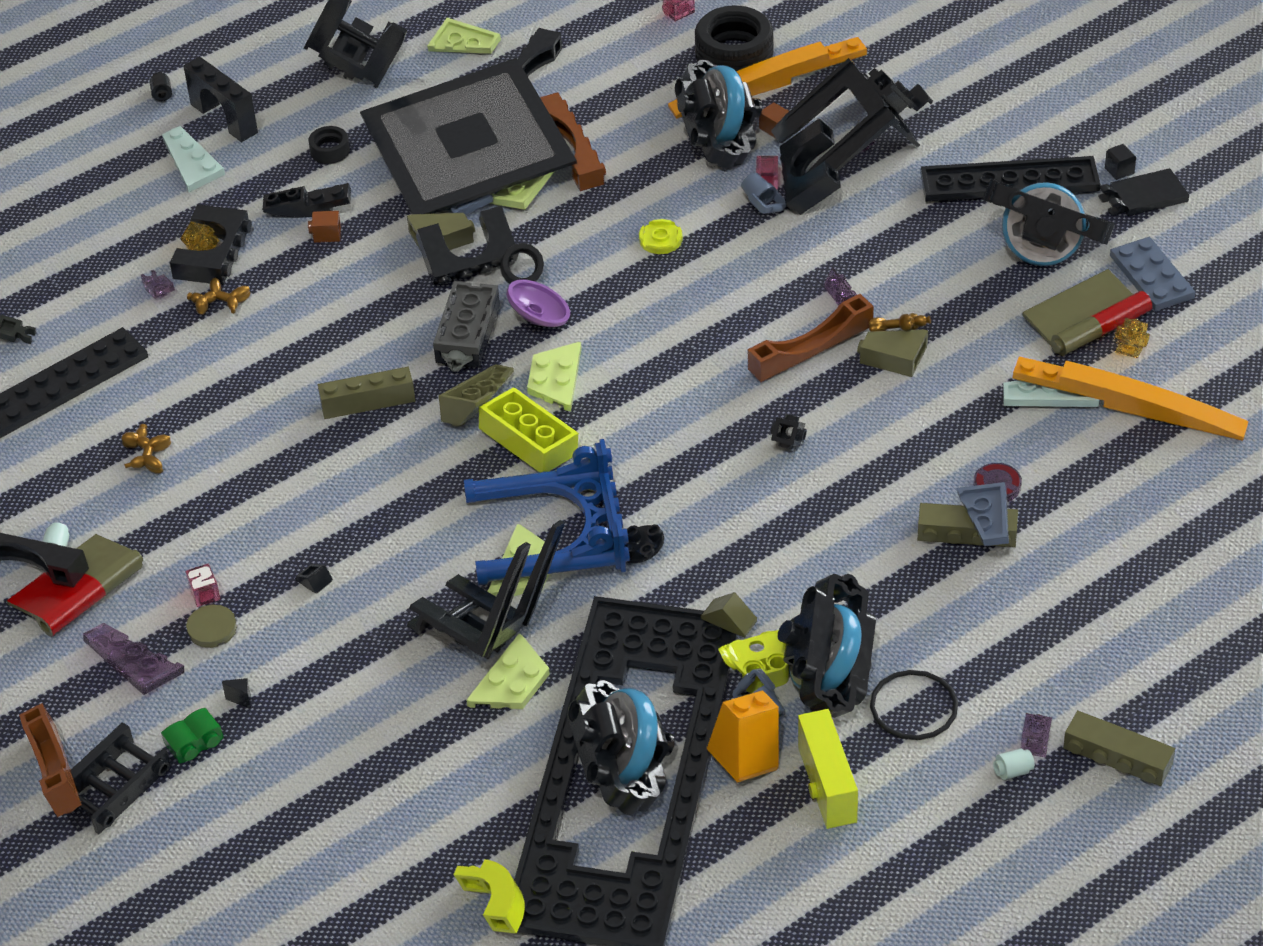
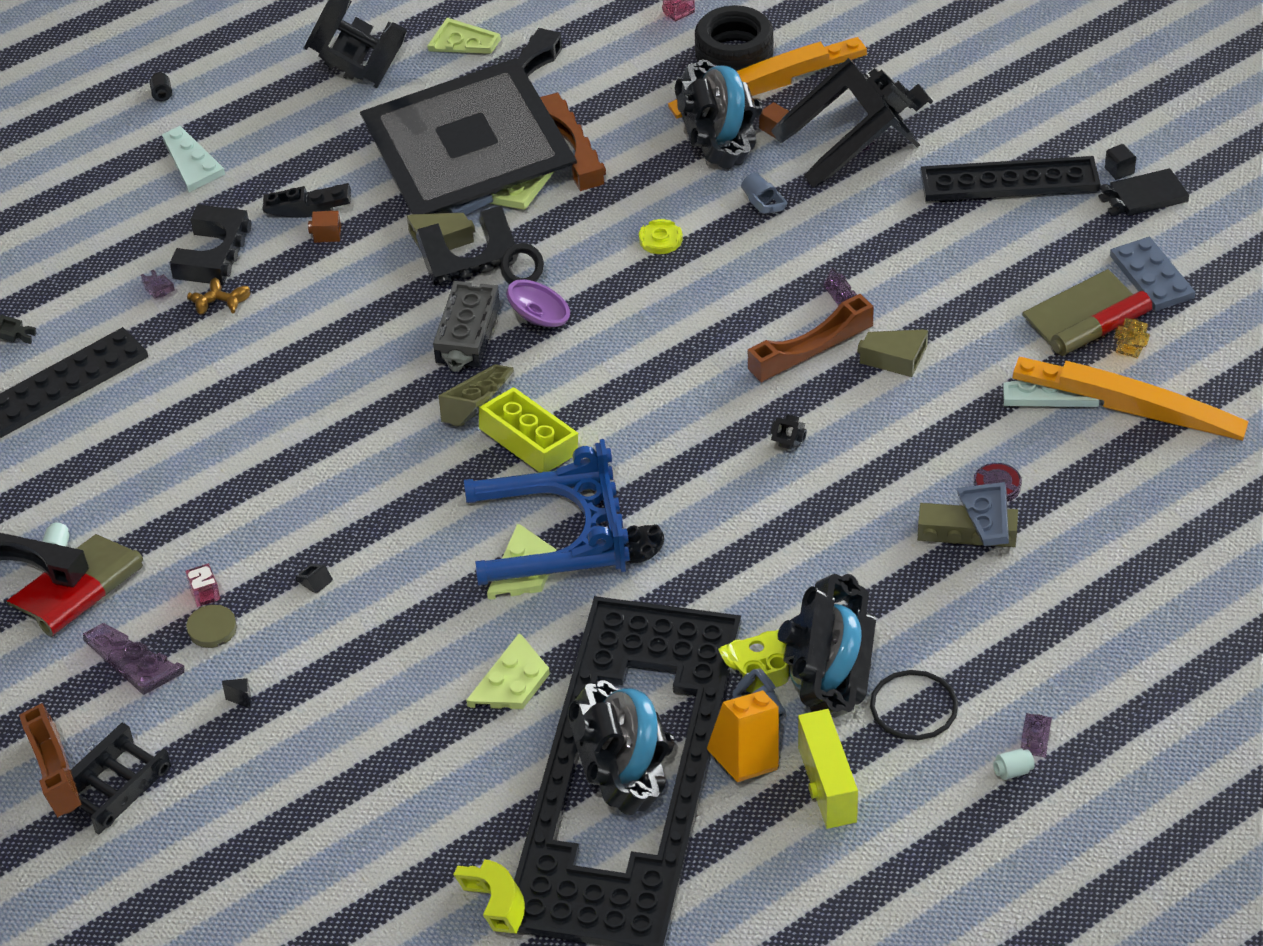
pearl gold piece [121,424,171,474] -> none
green brick [161,708,224,763] -> none
clear yellow brick [180,221,220,251] -> none
black arch [183,56,258,143] -> none
black tyre [308,126,350,164] -> none
olive brick [317,366,416,419] -> none
black piece [407,520,565,660] -> none
yellowish green wing [527,342,582,411] -> none
olive slope [701,592,757,638] -> none
clear pink brick [756,156,778,189] -> none
black arch [779,119,841,215] -> none
pearl gold piece [869,313,931,332] -> none
piece [982,178,1115,266] -> none
olive brick [1063,710,1176,786] -> none

